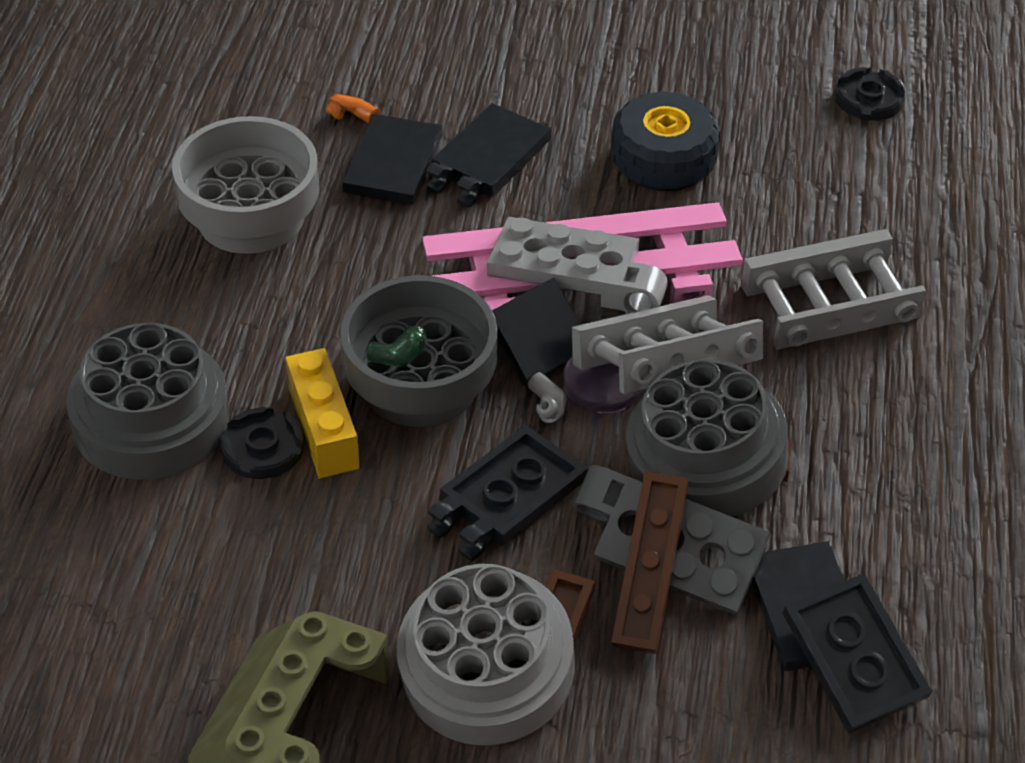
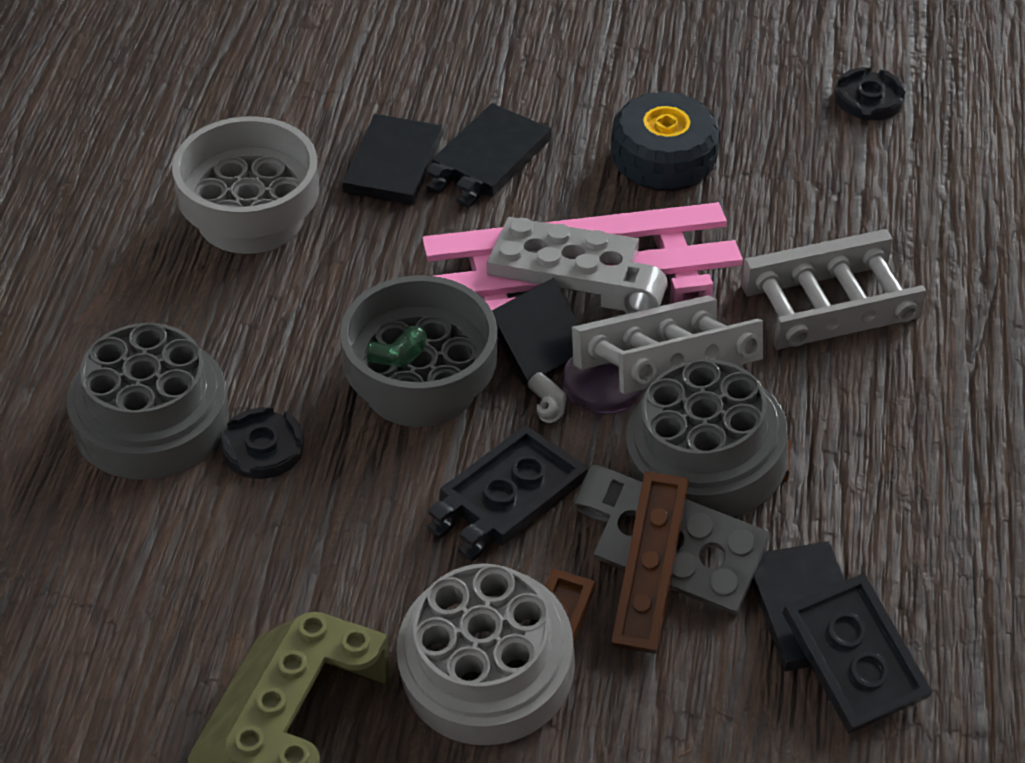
yellow brick [285,348,360,479] -> none
orange arm [326,94,381,124] -> none

